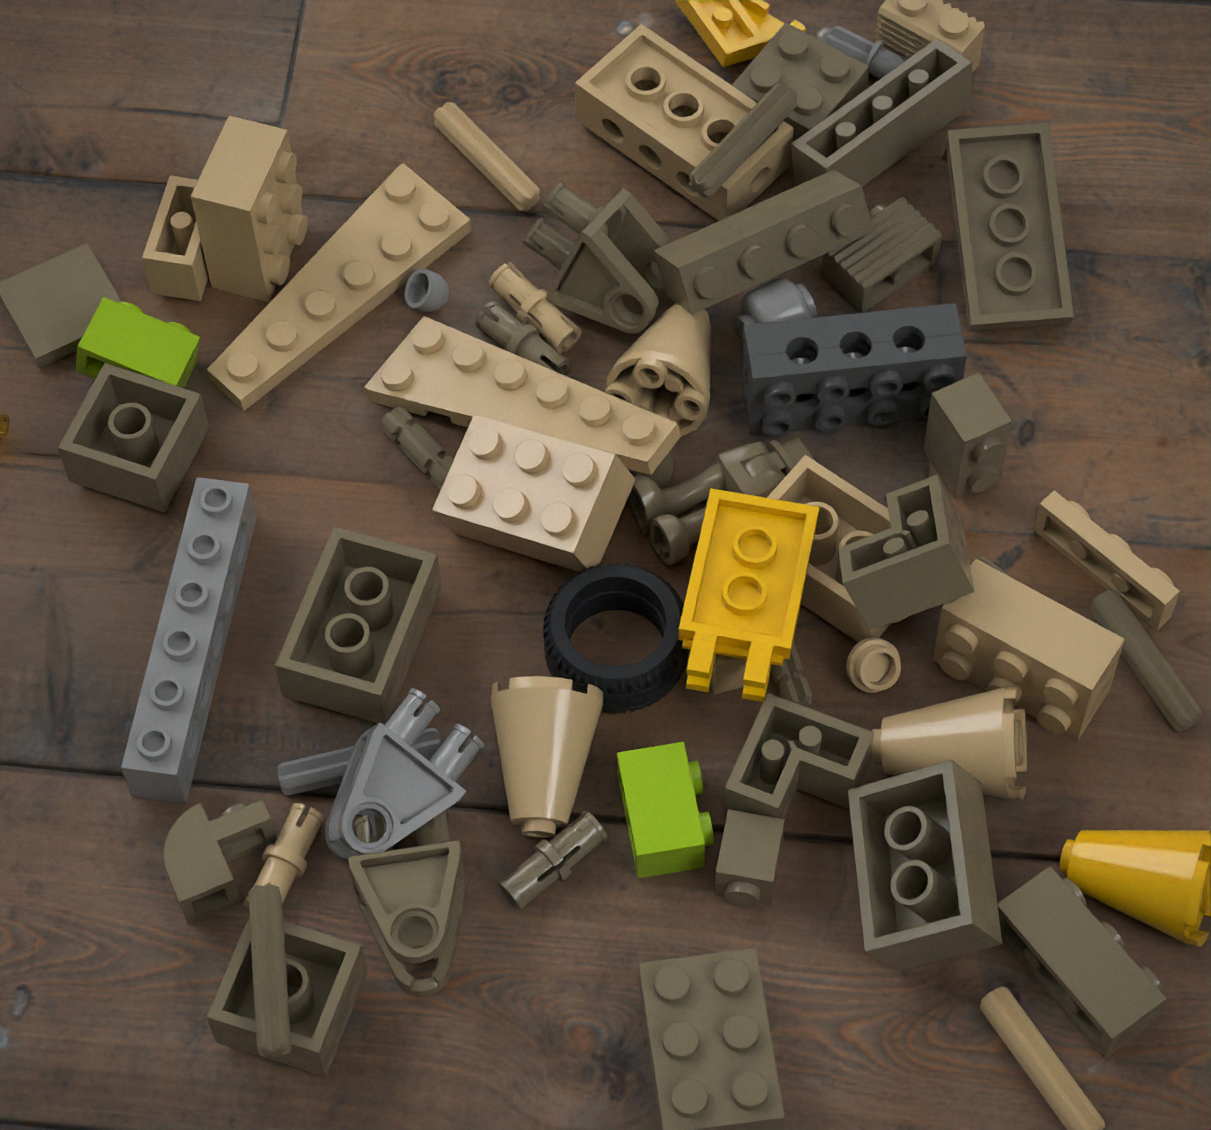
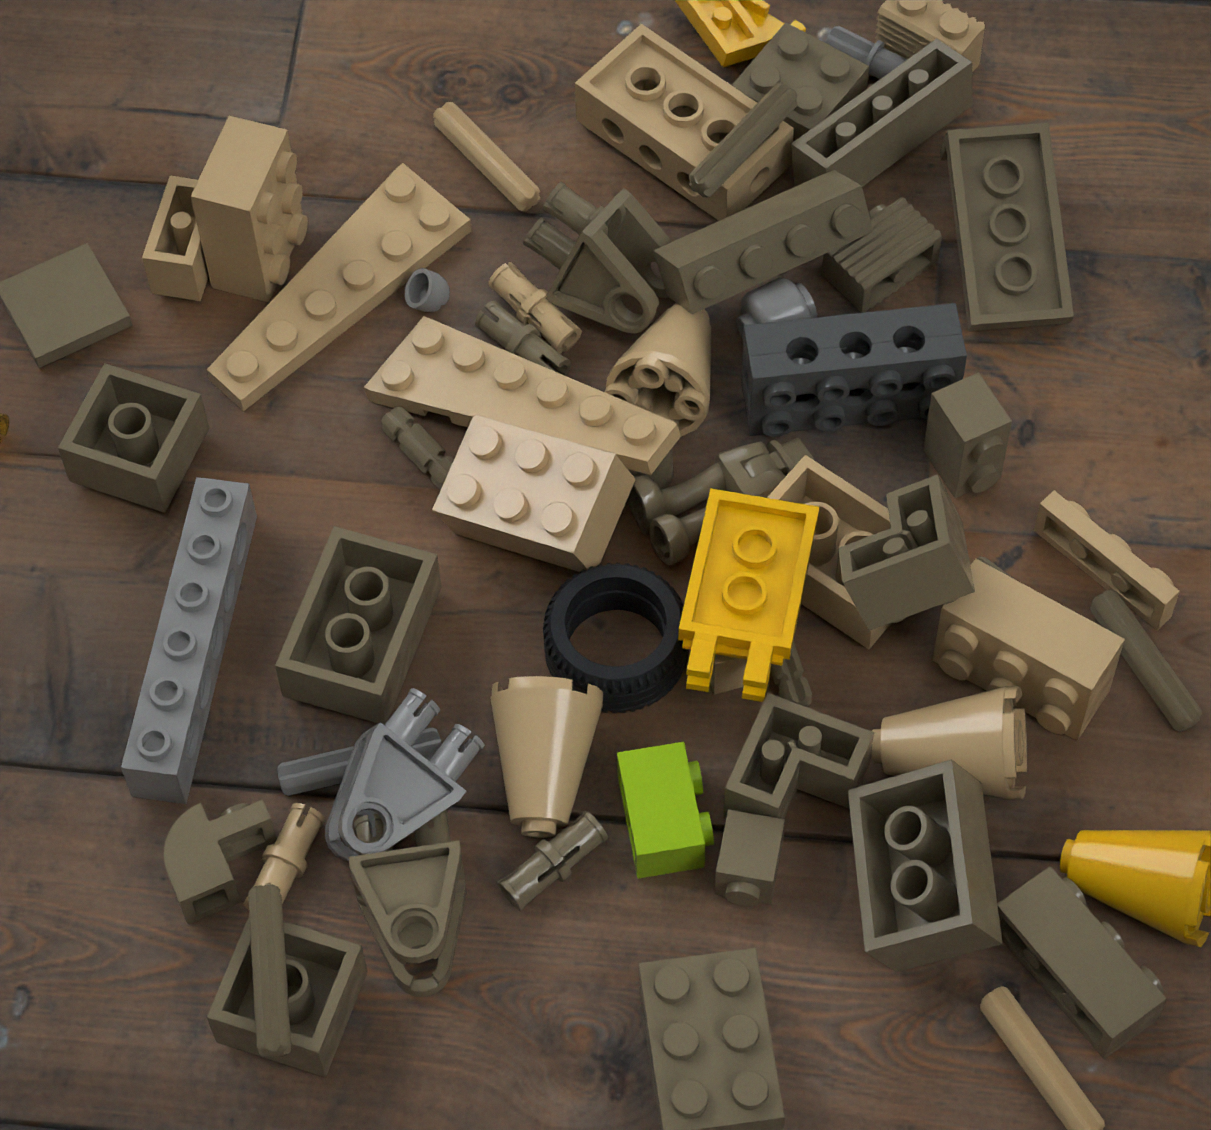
lime brick [76,297,201,388] -> none
tan plate [846,637,901,693] -> none

